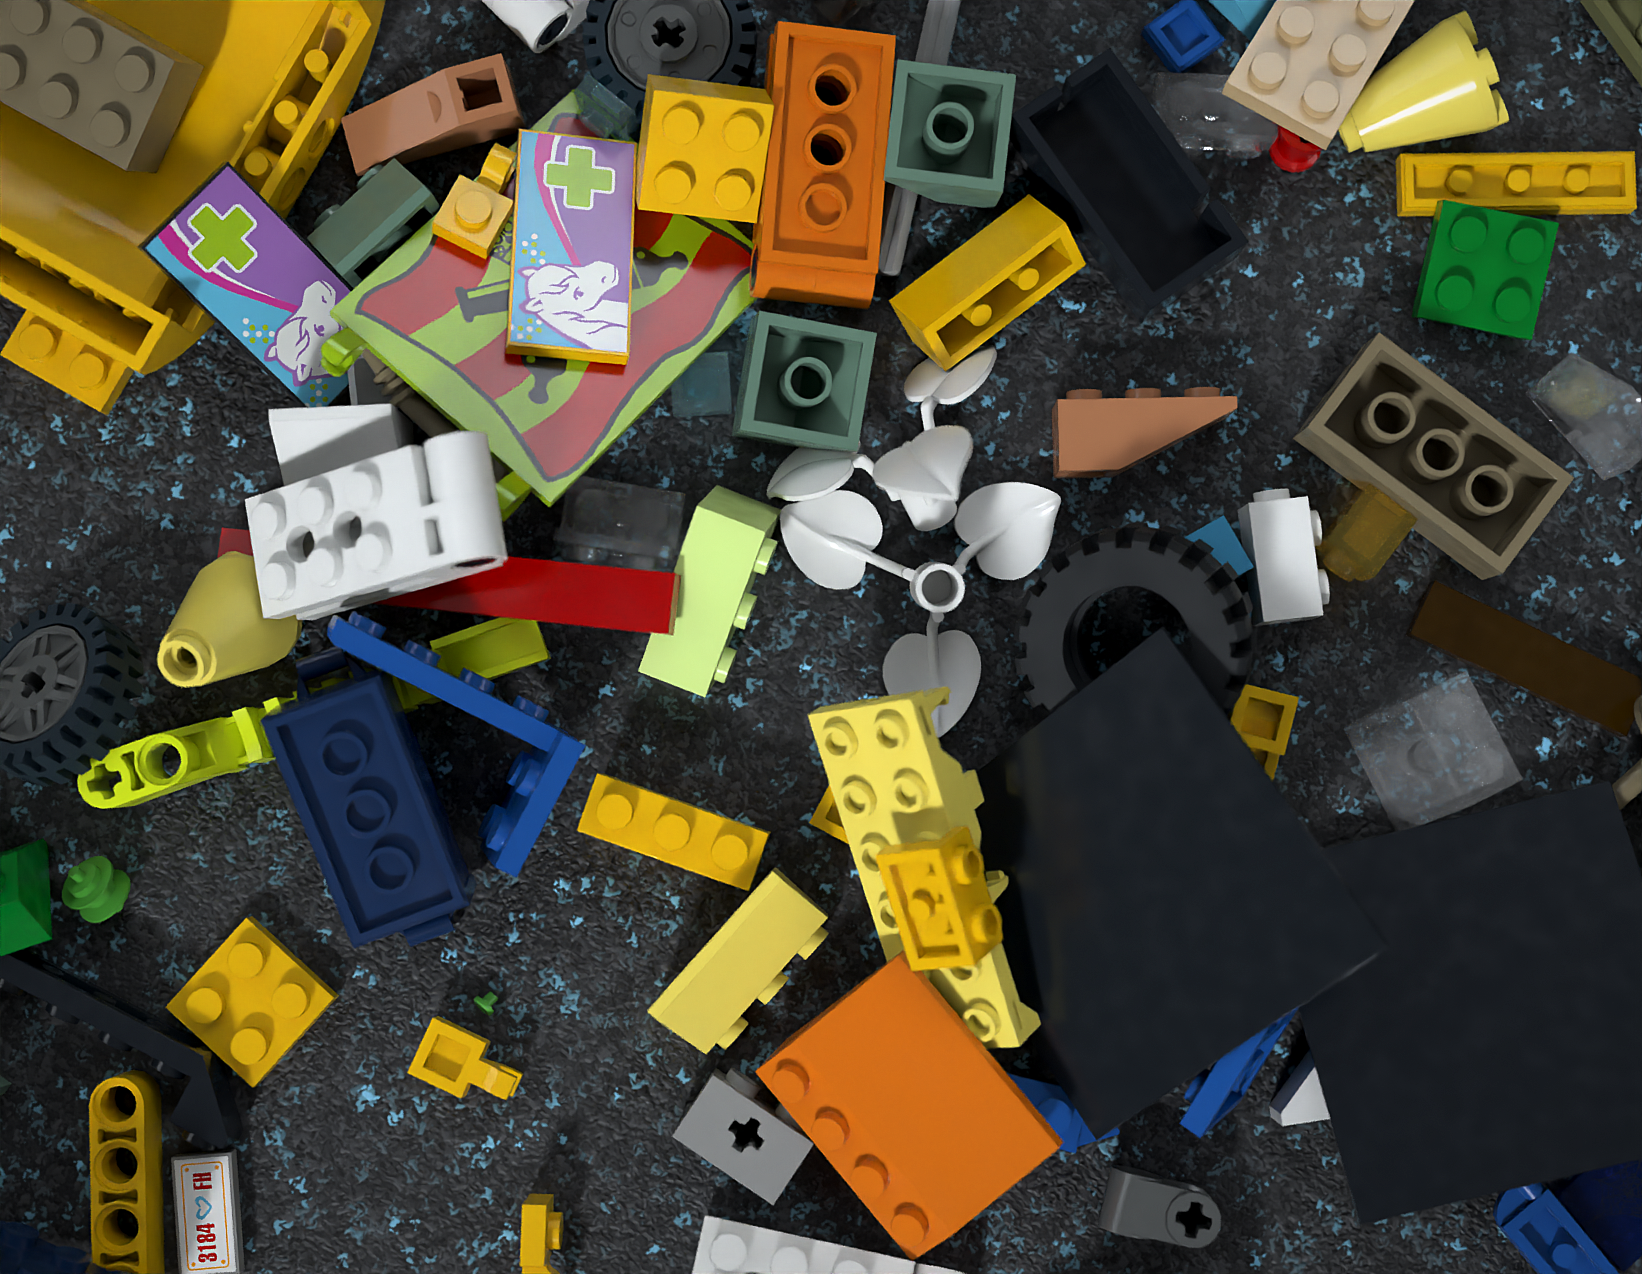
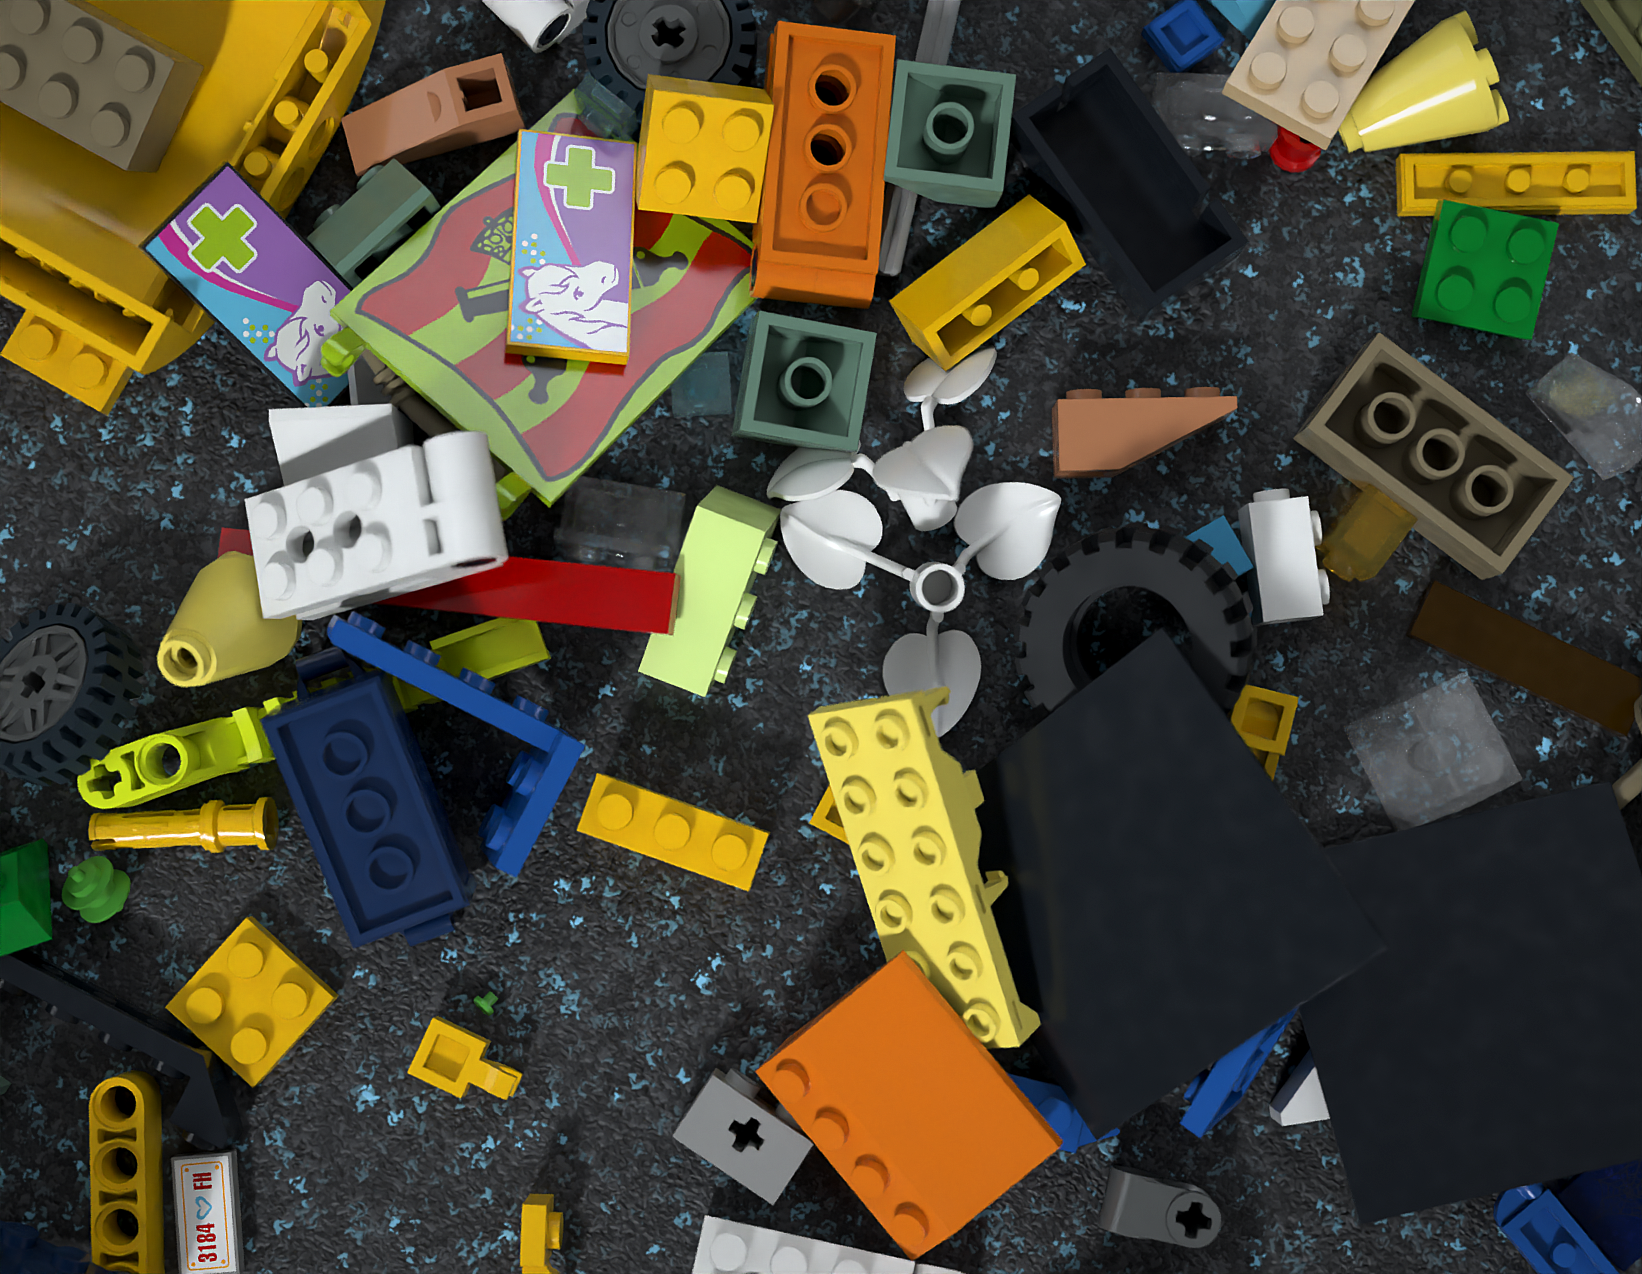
yellow plate [432,143,517,259] -> none
light yellow slope [647,867,829,1054] -> none
yellow bracket [875,825,1003,971] -> none
none -> yellow pin [88,797,279,853]

